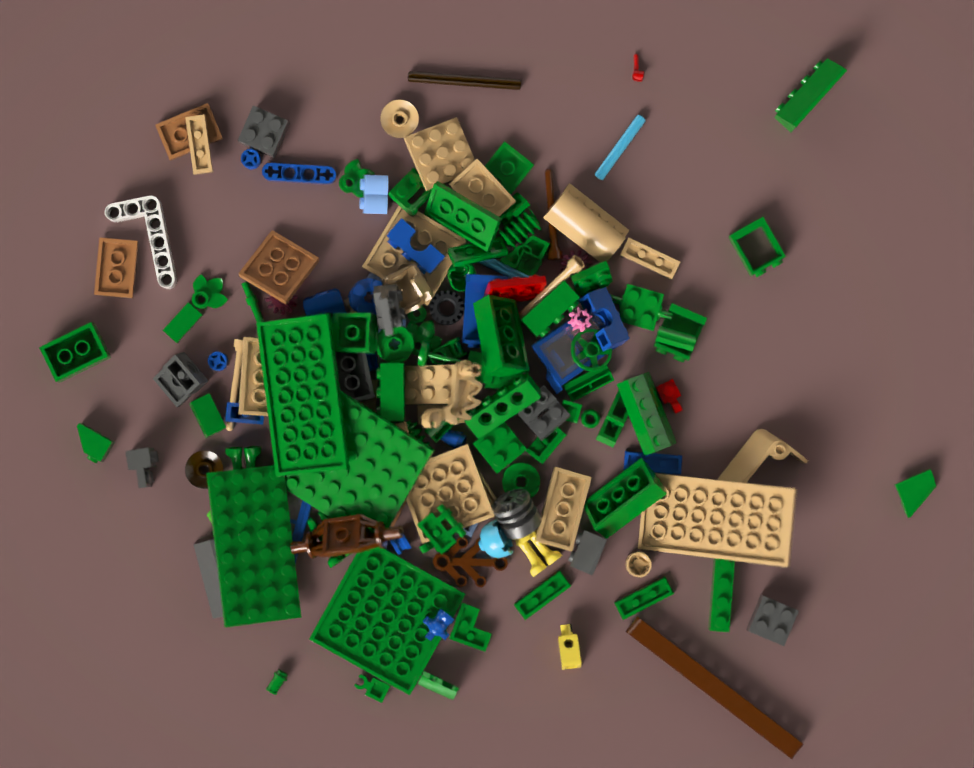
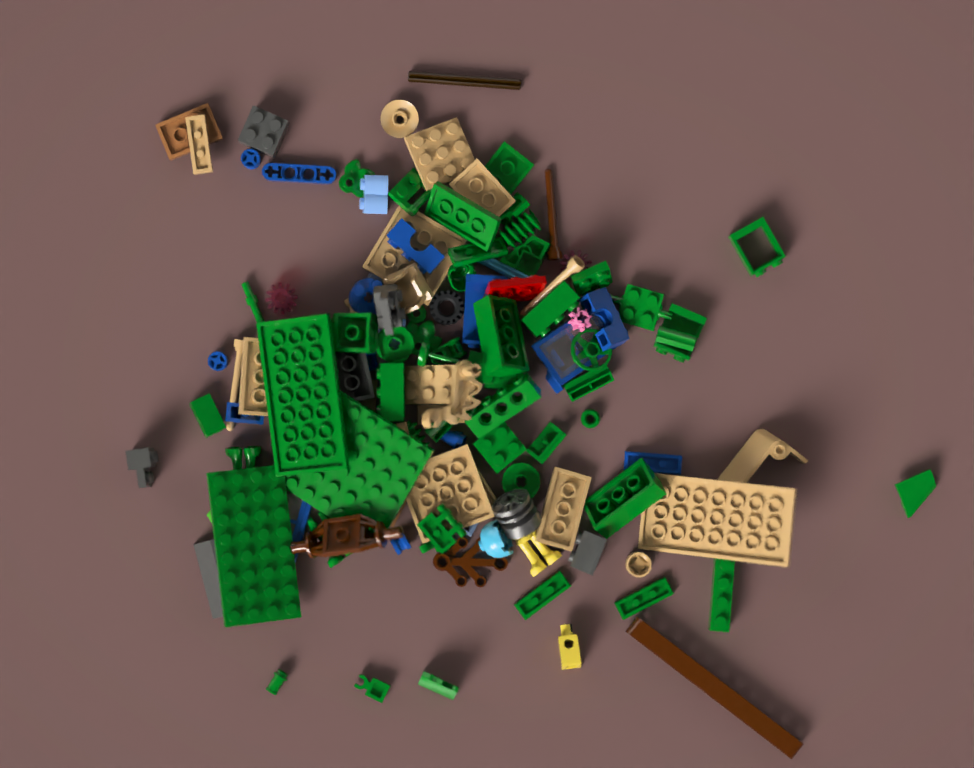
green brick [39,322,111,383] -> none
green slope [77,423,115,463] -> none
medium nougat plate [94,237,139,298] -> none
white beam [105,196,177,289] -> none
dark grey brick [153,352,209,407] -> none
green tile [163,302,203,344] -> none
dark brown dish [185,450,224,489] -> none
green plate [192,275,228,309] -> none
medium nougat plate [239,230,319,305] -> none
blue piece [303,288,347,316] -> none
green plate [309,547,466,695] -> none
blue piece [422,608,455,641] -> none
green plate [449,602,492,652] -> none
dark grey brick [517,385,571,441] -> none
tan brick [543,183,629,263] -> none
green panel [562,400,582,424] -> none
medium azure axle [595,115,645,180] -> none
green slope [596,389,628,447] -> none
green slope [617,372,677,456] -> none
tan plate [620,237,680,280] -> none
red hand [632,54,644,82] -> none
red plate [656,379,683,414] -> none
dark grey brick [746,595,799,646] -> none
green slope [774,58,847,132] -> none

